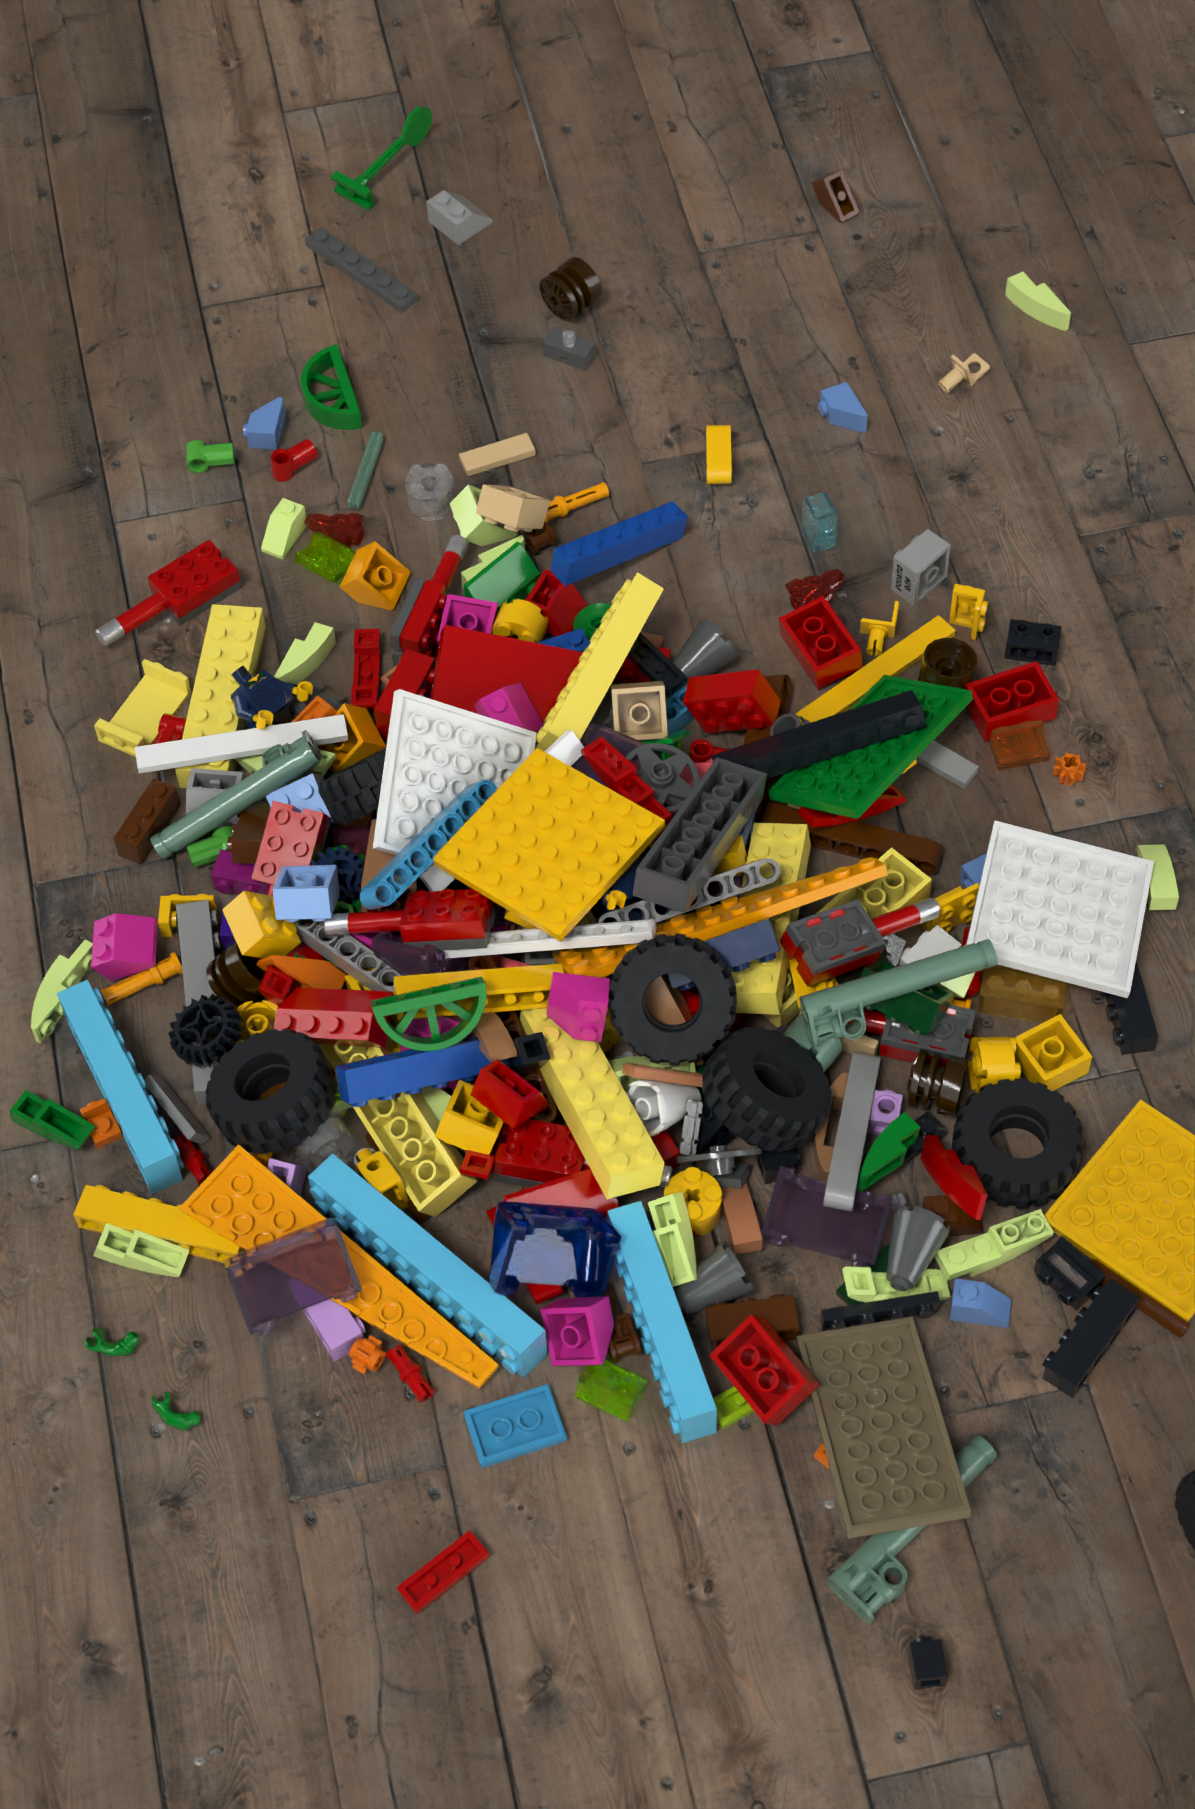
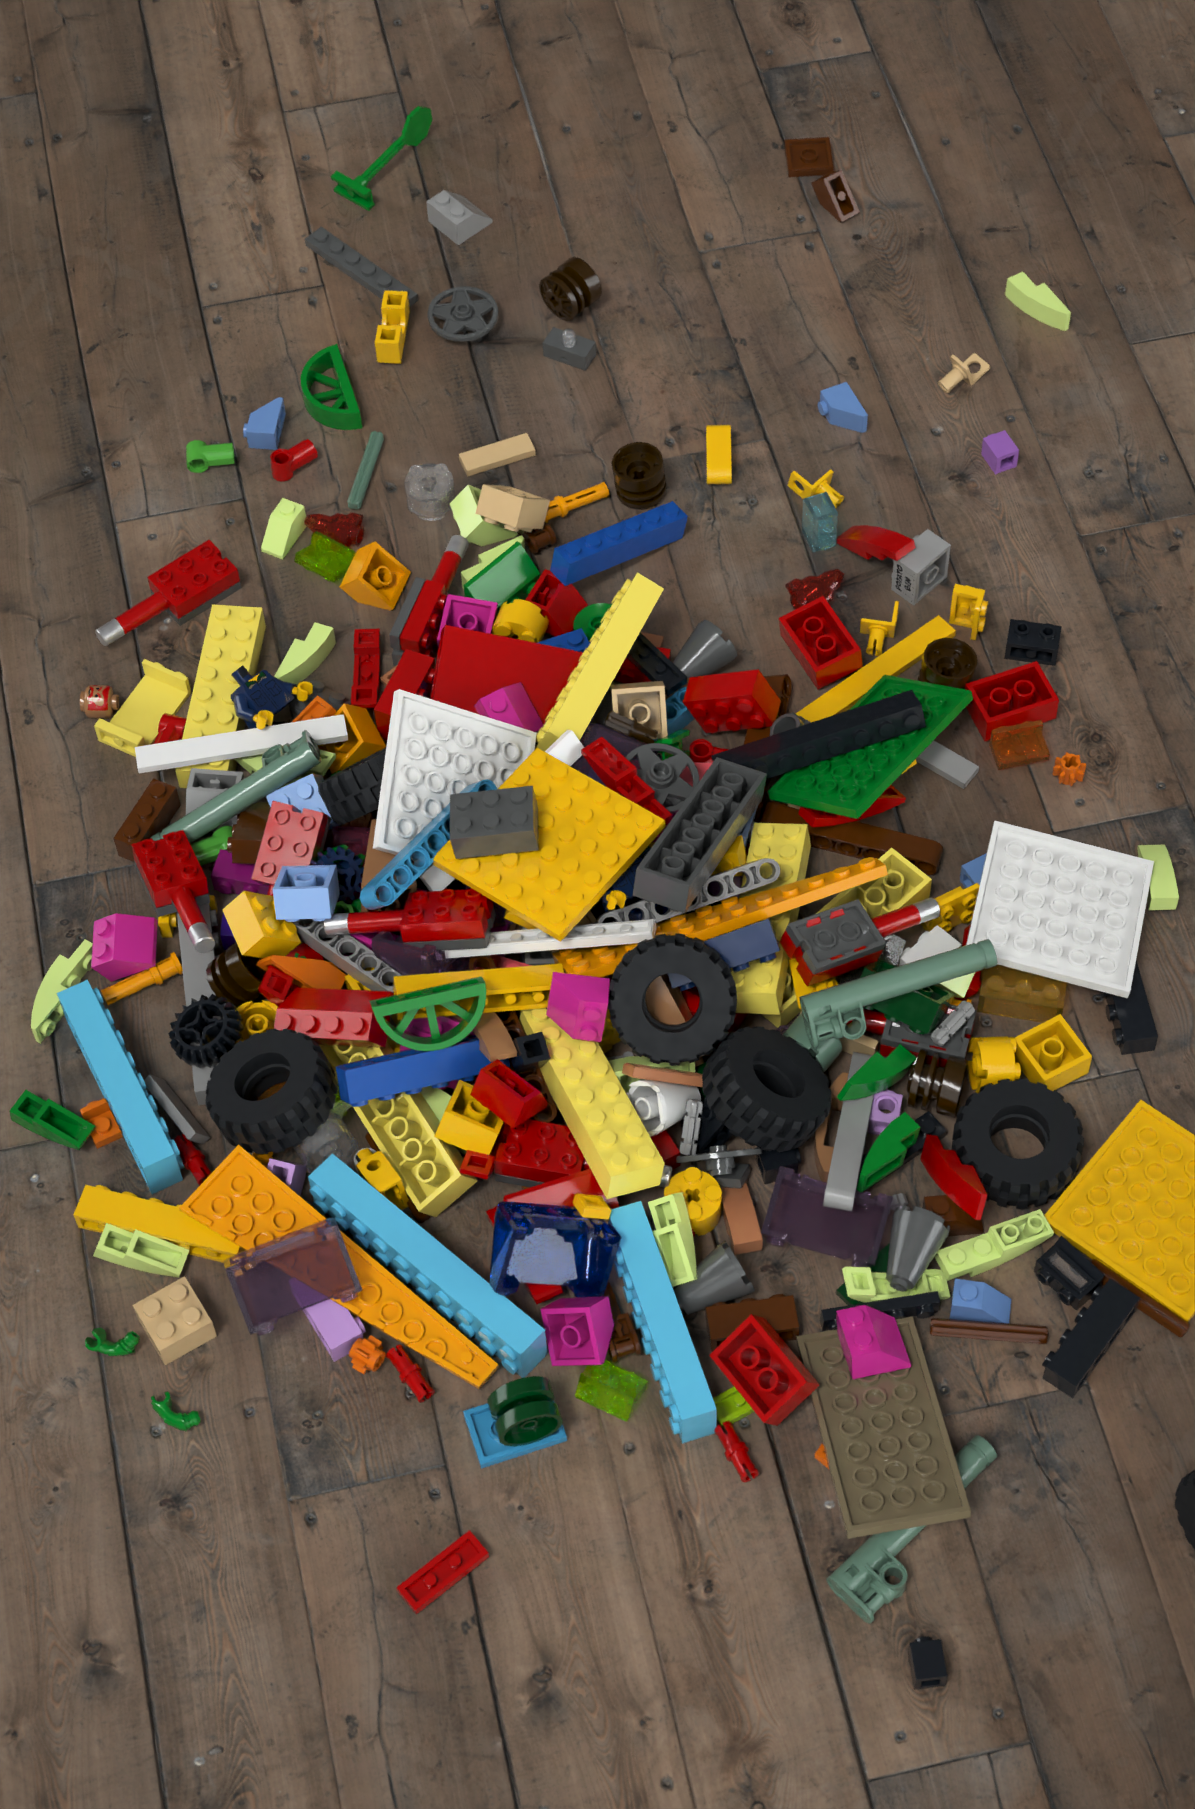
none -> medium nougat head [80,685,119,718]
none -> red piece [131,830,215,953]
none -> tan brick [133,1276,217,1365]
none -> yellow arch [375,290,410,364]
none -> dark grey wheel [428,286,498,341]
none -> dark grey brick [450,786,539,859]
none -> dark green wheel [487,1376,563,1447]
none -> yellow tile [573,1194,611,1220]
none -> dark brown axle [605,711,658,744]
none -> dark brown wheel [611,442,667,509]
none -> red pin [714,1421,759,1482]
none -> reddish brown tile [784,137,834,177]
none -> yellow bracket [788,469,844,509]
none -> red slope [835,525,916,561]
none -> green slope [836,1044,916,1101]
none -> dark pink slope [836,1305,911,1379]
none -> light grey axle [930,1000,975,1046]
none -> reddish brown axle [930,1318,1048,1344]
none -> medium lavender brick [981,430,1019,474]

